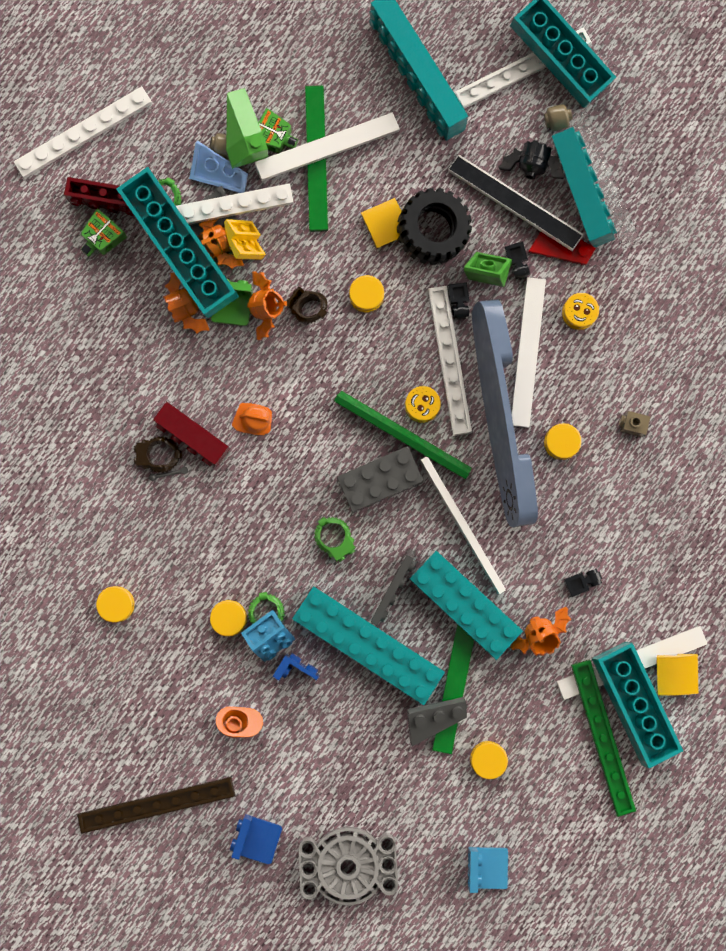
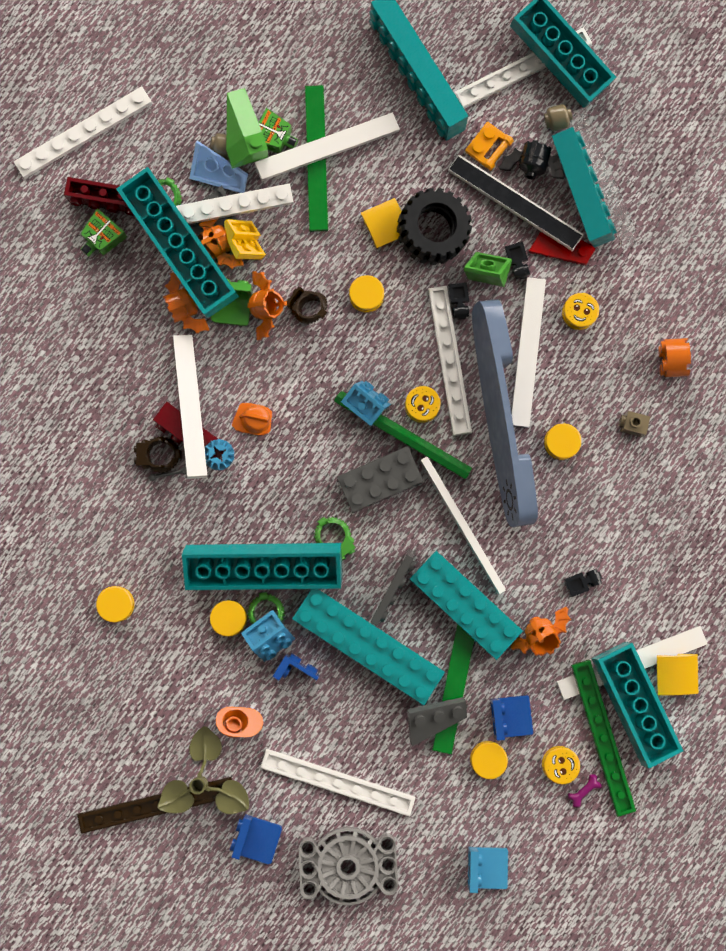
none -> olive plant [157,726,249,814]
none -> white tile [173,335,207,479]
none -> teal brick [182,543,342,590]
none -> dark azure gear [205,439,234,470]
none -> white tile [260,749,416,817]
none -> dark azure bracket [341,381,391,426]
none -> light orange plate [465,121,514,170]
none -> blue bracket [490,695,533,741]
none -> yellow head [542,746,580,785]
none -> magenta piece [568,774,602,808]
none -> orange brick [658,338,691,378]

